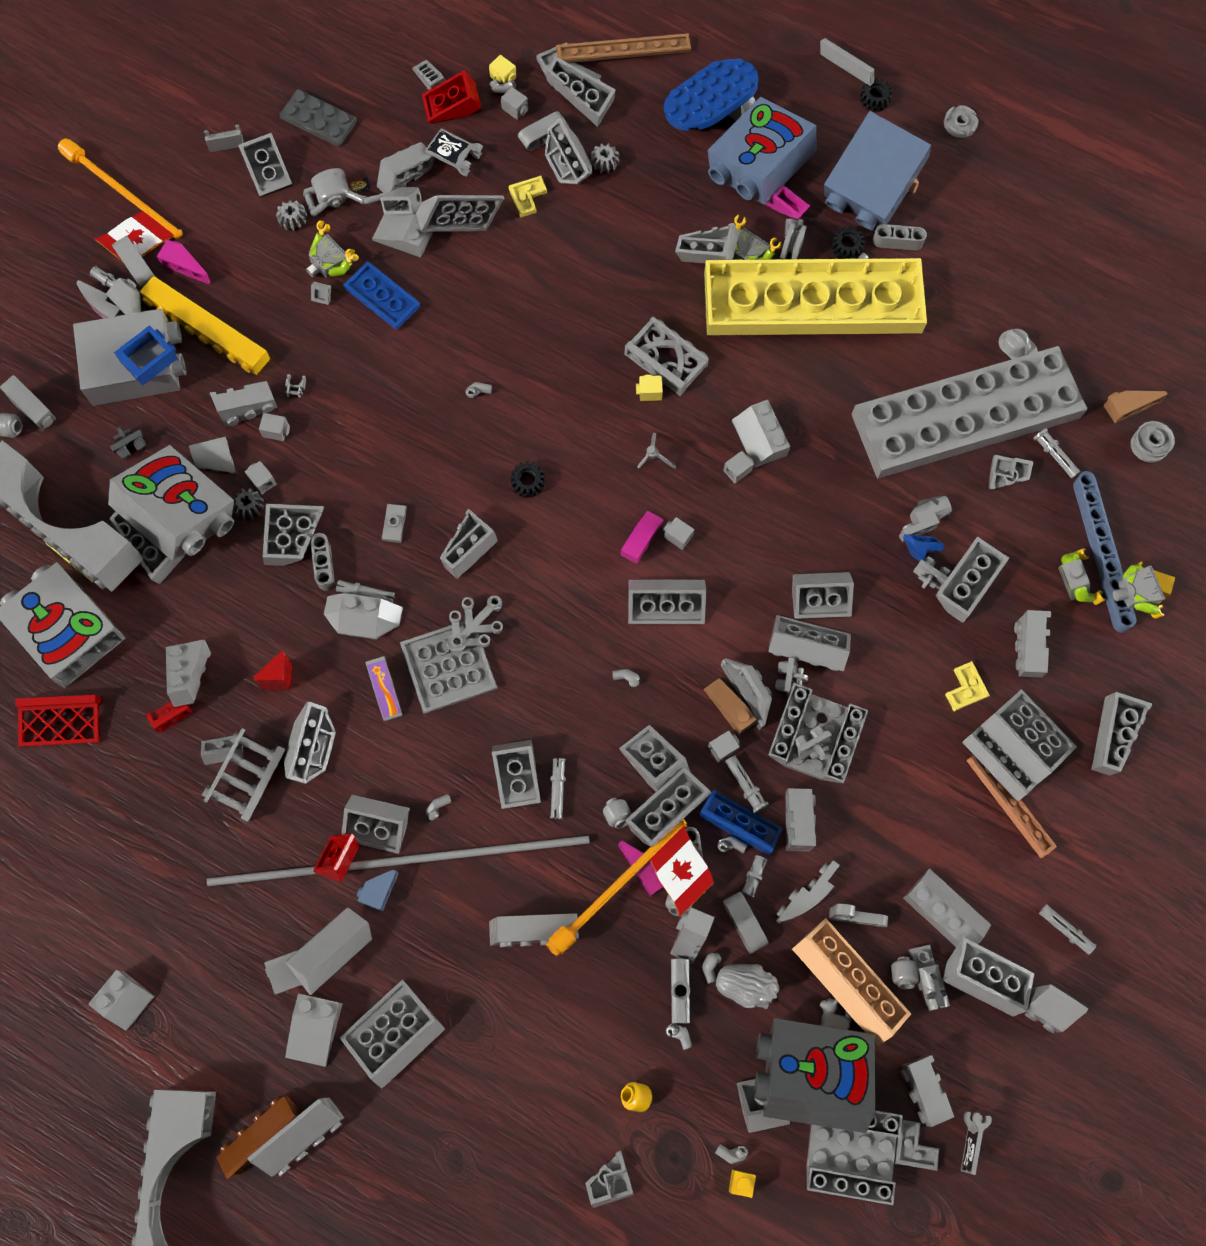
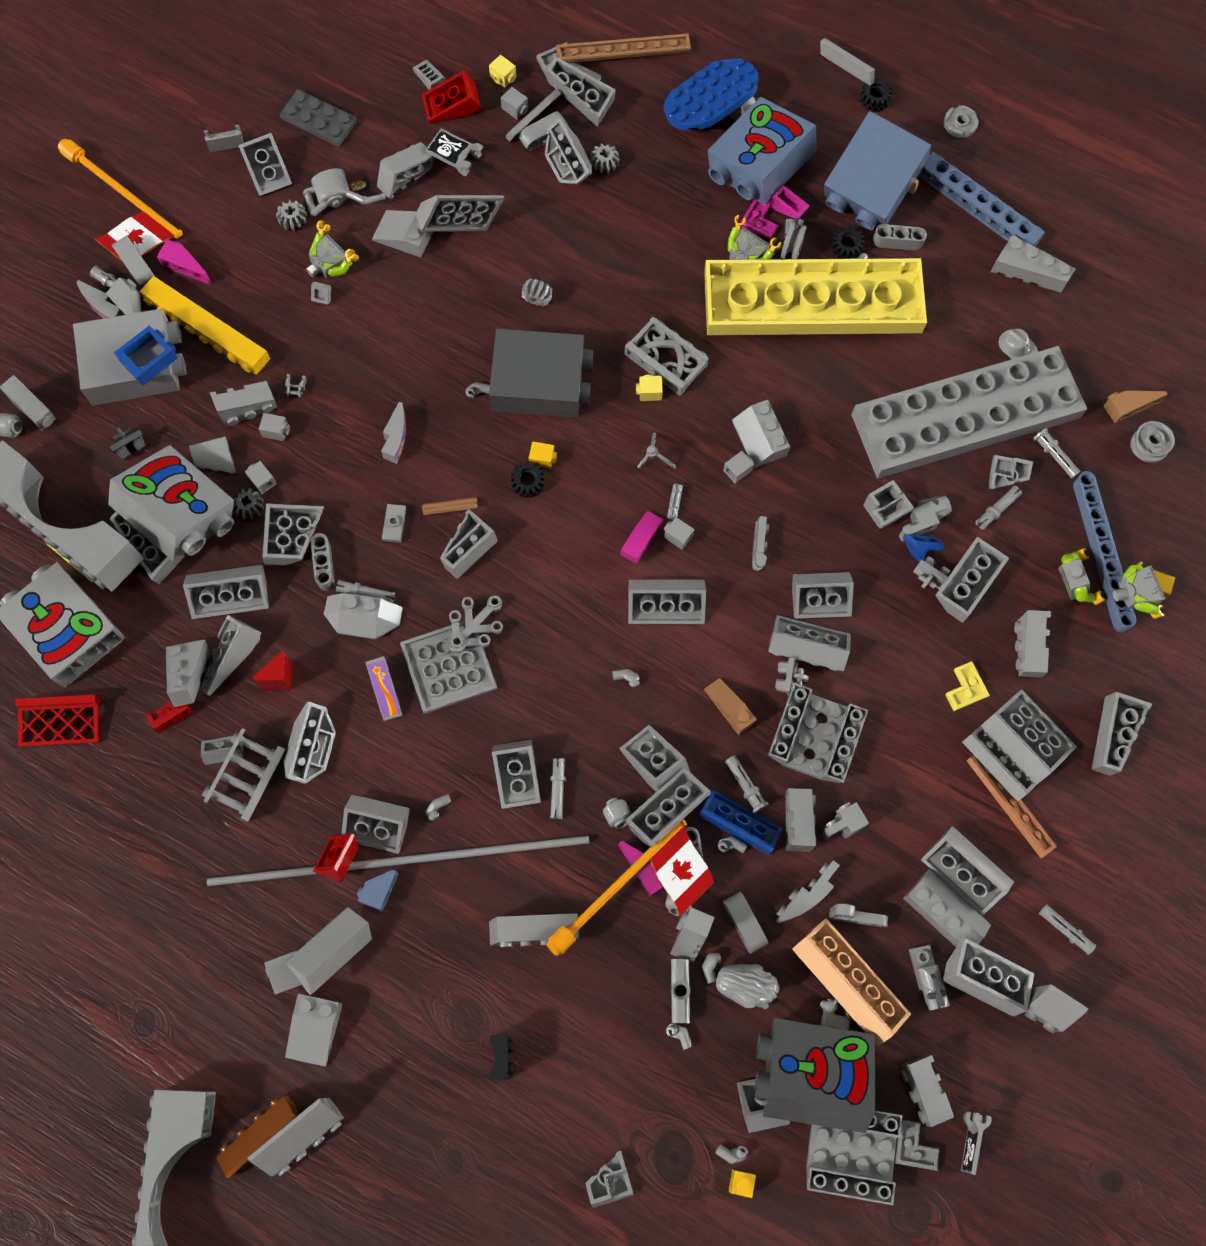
light grey slope [88,970,155,1031] -> none
light grey slope [340,979,445,1089] -> none
blue plate [343,261,421,331] -> none
light grey torso [380,187,422,214] -> none
light grey arm [490,80,516,93] -> none
light yellow tile [509,176,547,218] -> none
yellow head [621,1082,652,1112] -> none
light grey wedge [675,223,739,263] -> none
light grey brick [708,731,740,763] -> none
light grey wedge [721,658,772,731] -> none
light grey pin [741,855,768,898] -> none
light grey hips [795,726,831,761] -> none
light grey head [891,957,919,989] -> none
none -> light grey slope [183,565,269,619]
none -> light grey wedge [200,615,261,696]
none -> light grey slope [381,402,406,464]
none -> medium nougat axle [422,497,478,515]
none -> dark grey brick [489,329,593,418]
none -> black brick [490,1035,513,1080]
none -> light grey tile [506,89,561,142]
none -> light grey gear [522,279,552,306]
none -> yellow brick [529,441,557,469]
none -> light grey axle [667,484,683,520]
none -> dark pink tile [739,199,779,242]
none -> light grey hinge [752,516,769,571]
none -> light grey brick [820,802,869,841]
none -> light grey plate [863,480,914,529]
none -> sand blue brick [918,152,1045,247]
none -> light grey slope [921,826,1014,916]
none -> light grey pin [976,486,1022,530]
none -> light grey wedge [991,235,1076,293]

